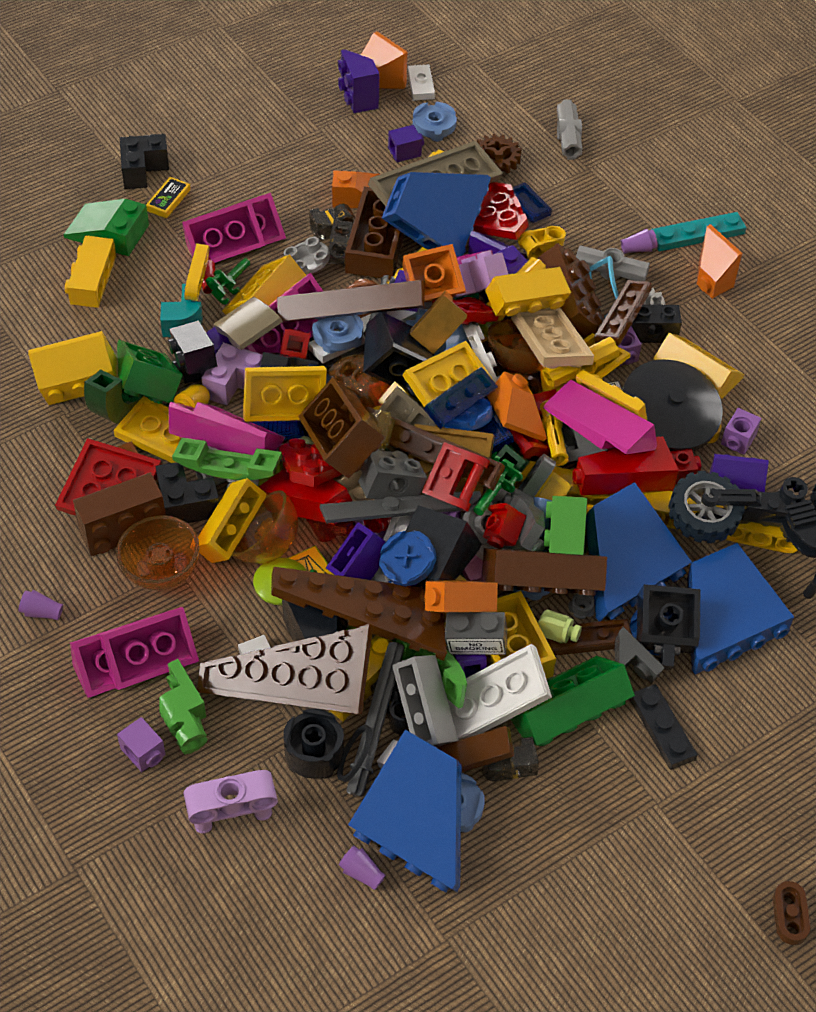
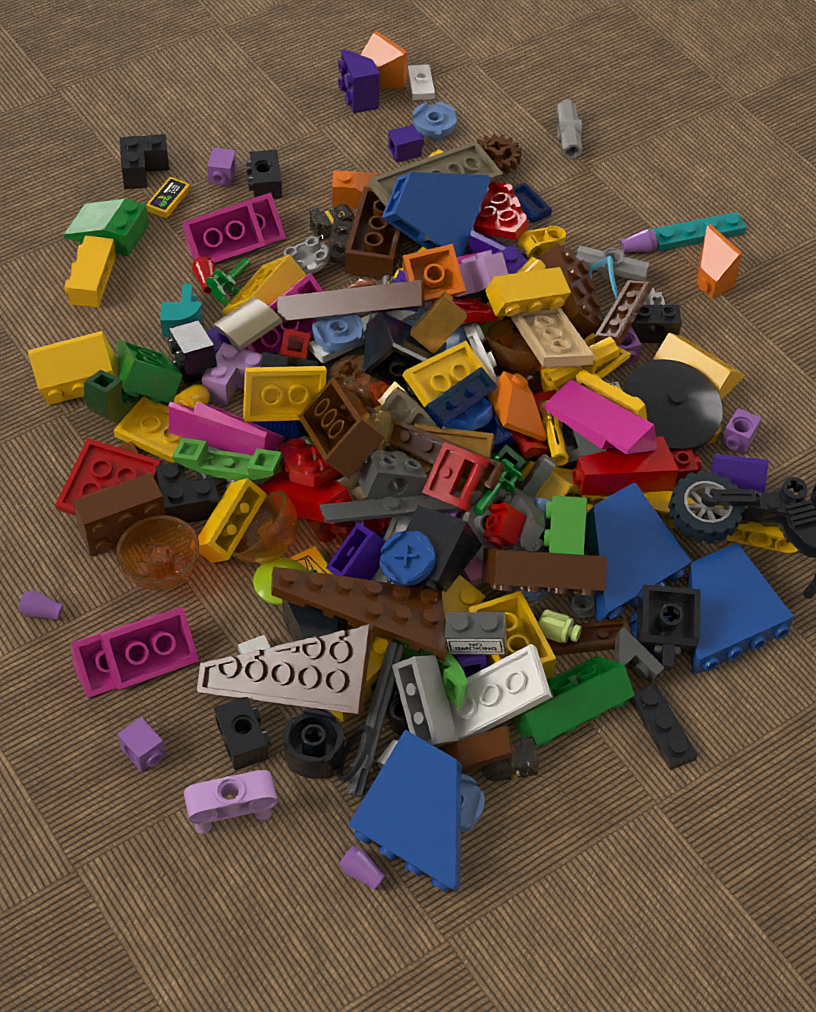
bright green plate [159,659,208,755] -> none
yellow beam [184,243,209,301] -> none
orange slope [425,580,498,612] -> none
reddish brown plate [773,881,811,945] -> none
none -> medium lavender brick [207,148,237,186]
none -> black brick [214,696,271,771]
none -> black brick [246,149,282,199]

